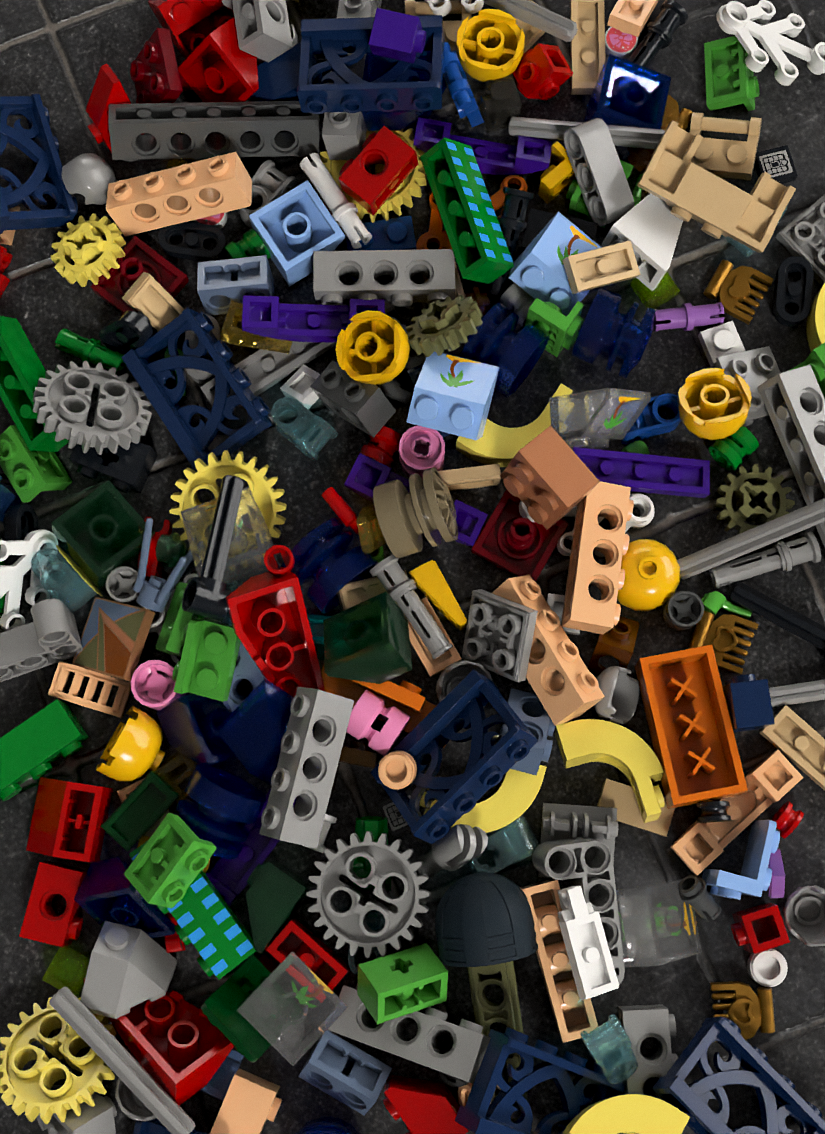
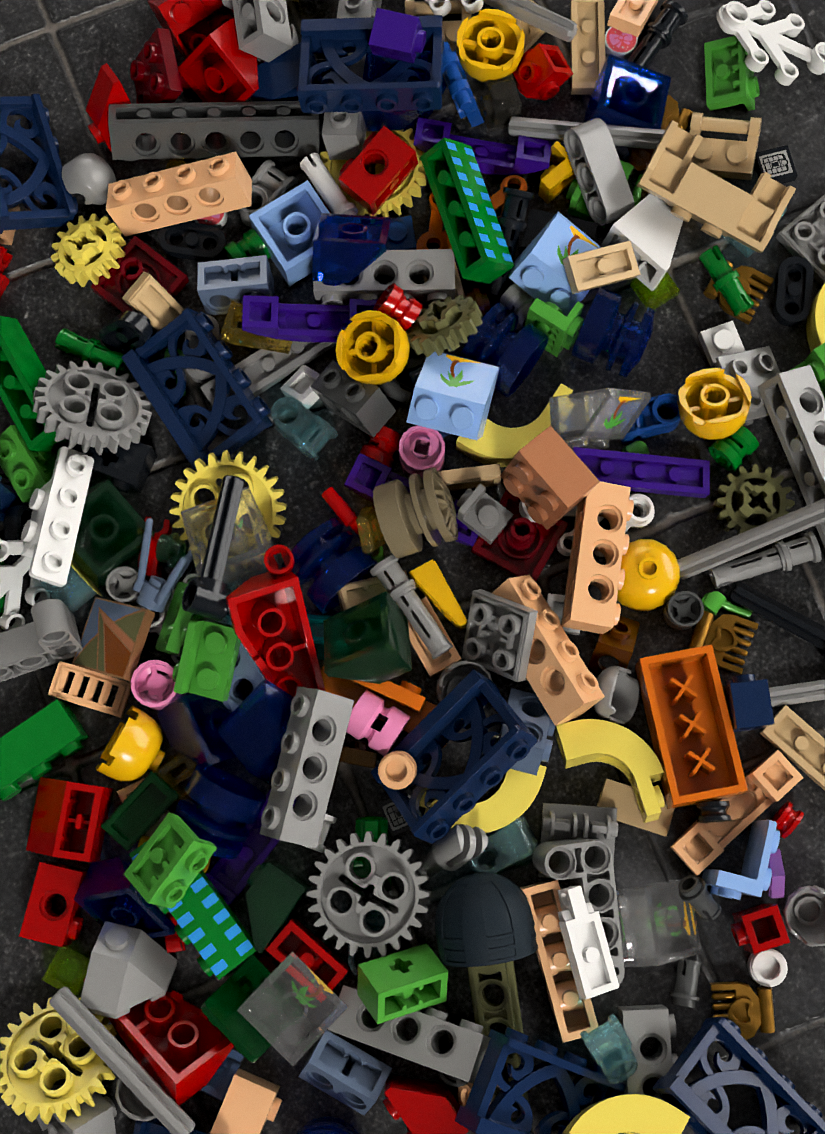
medium lavender pin [651,302,724,332] -> none
none -> white bracket [21,446,94,587]
none -> clear blue slope [313,213,391,286]
none -> red wheel [373,283,423,331]
none -> light grey bracket [456,483,514,545]
none -> dark grey pin [669,958,702,1008]
none -> green pin [698,245,754,317]

